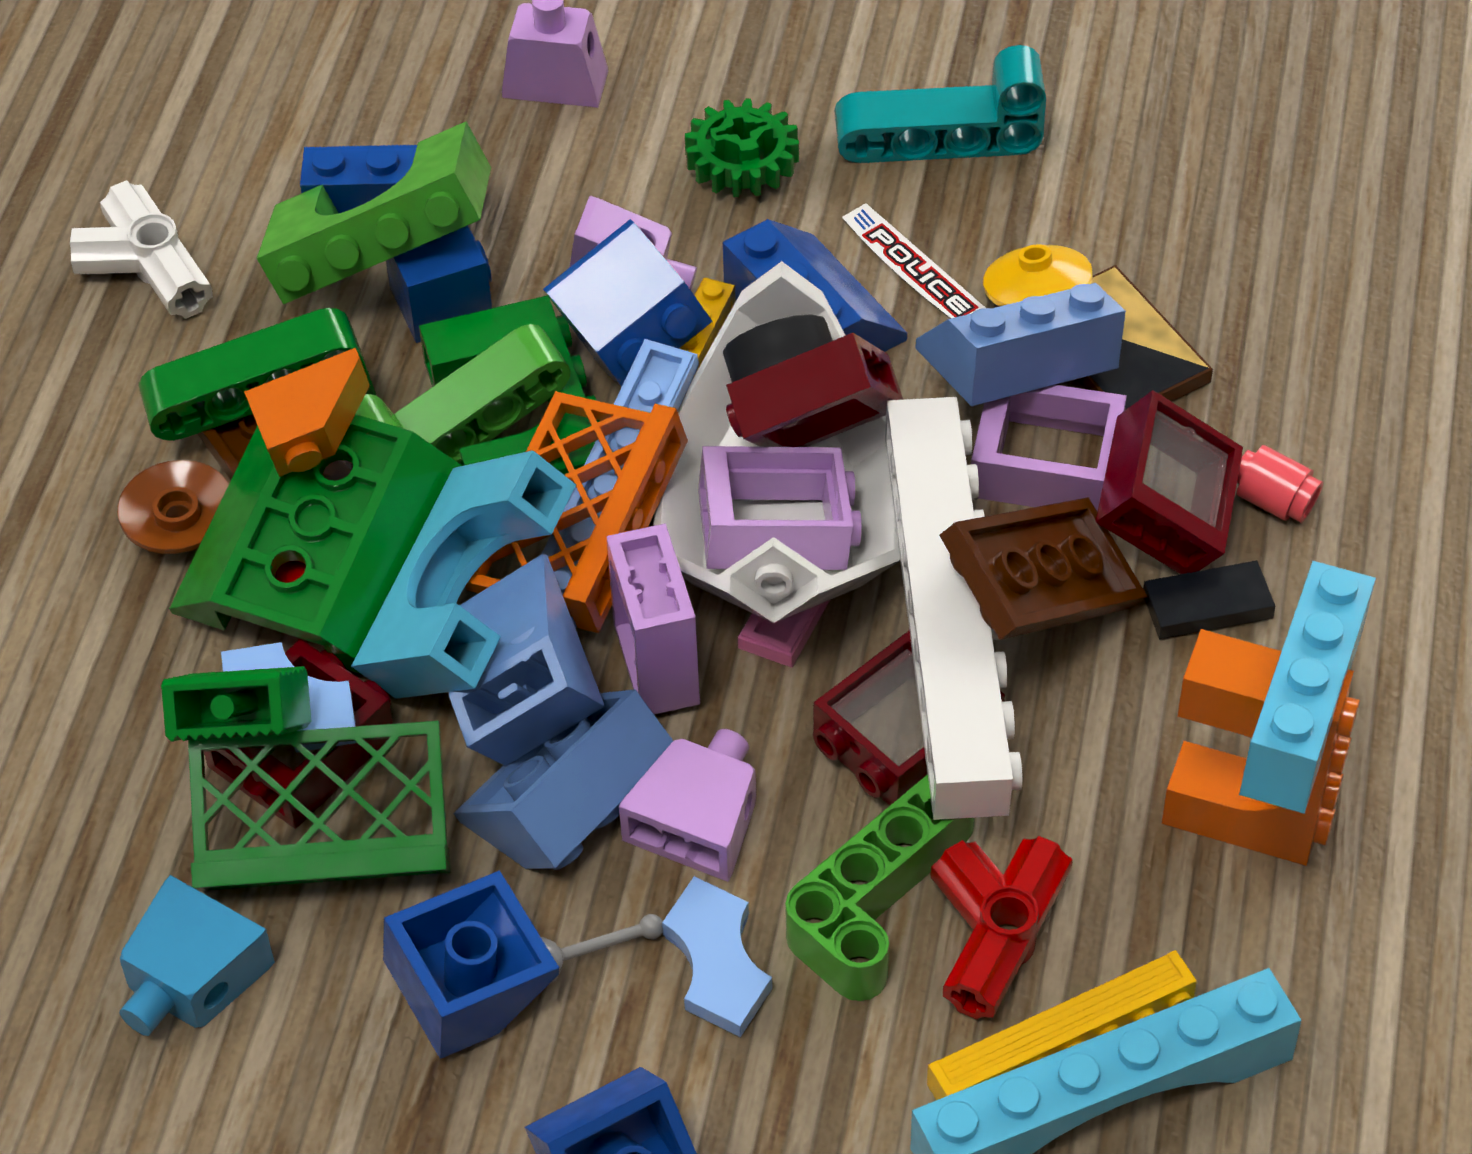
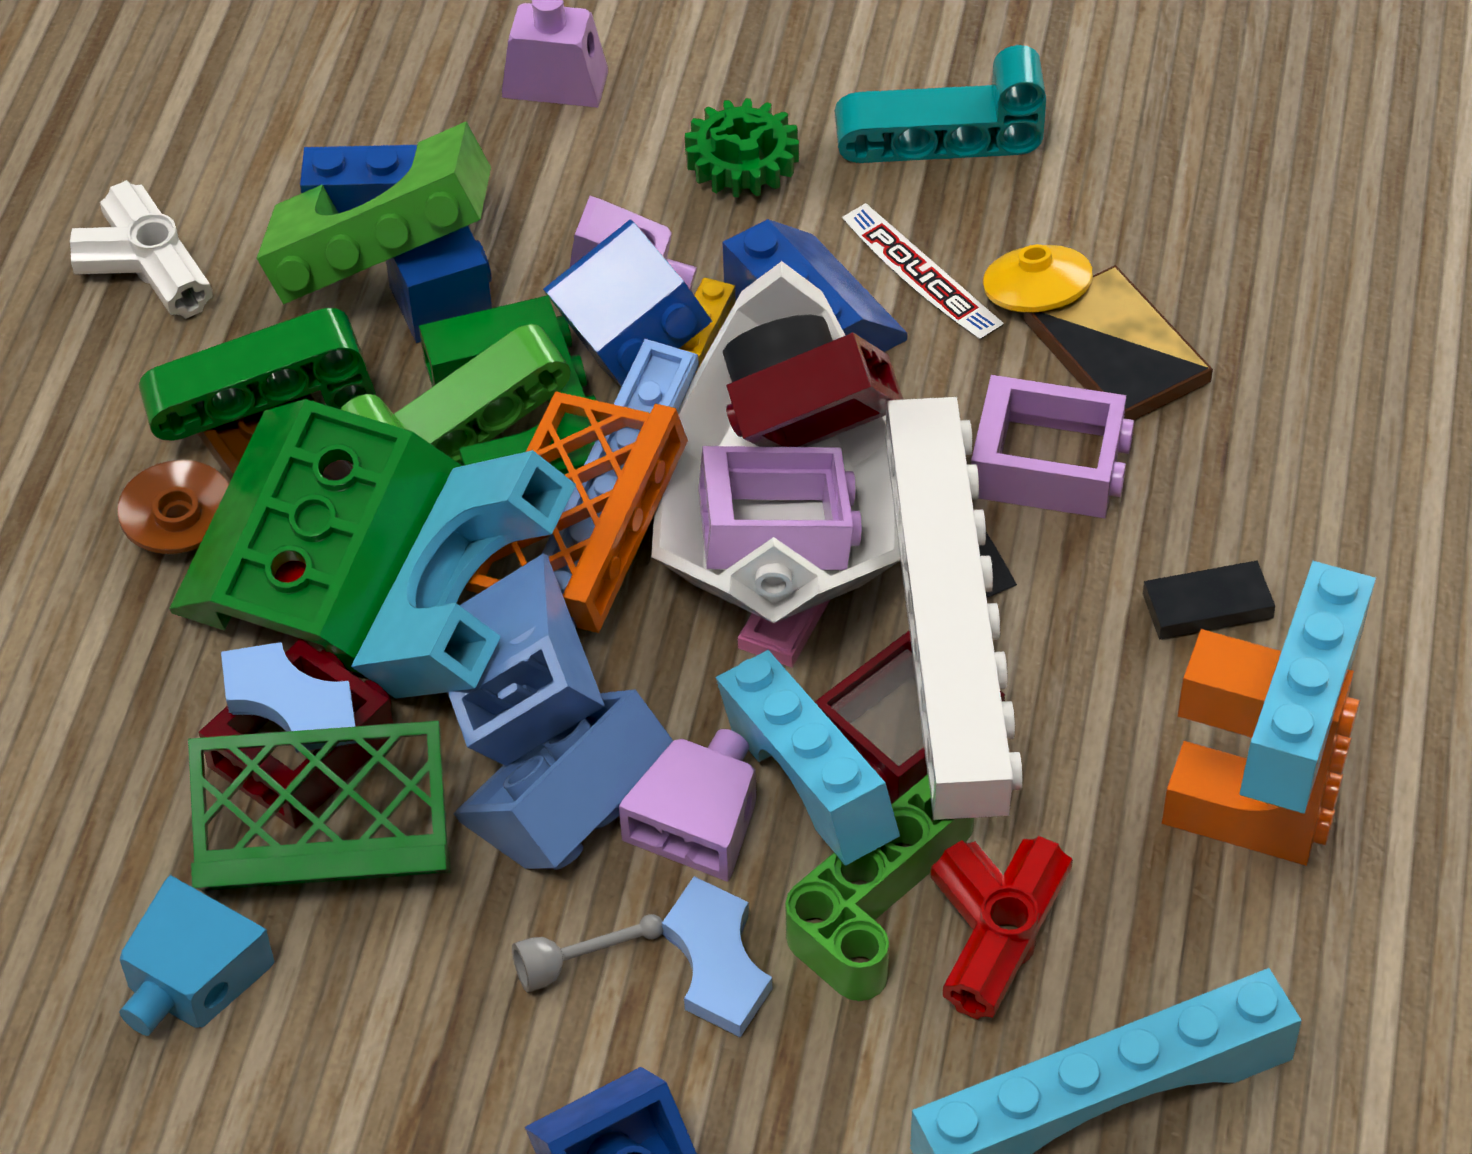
green brick [161,666,312,742] -> none
orange slope [244,348,370,477] -> none
blue slope [383,870,559,1059] -> none
lavender window [606,523,700,715] -> none
medium blue slope [915,283,1126,406] -> none
yellow piece [927,950,1197,1100] -> none
reddish brown plate [939,497,1148,640] -> none
dark red window [1096,390,1243,574] -> none
coral brick [1236,445,1323,523] -> none
none -> medium azure arch [715,650,900,866]

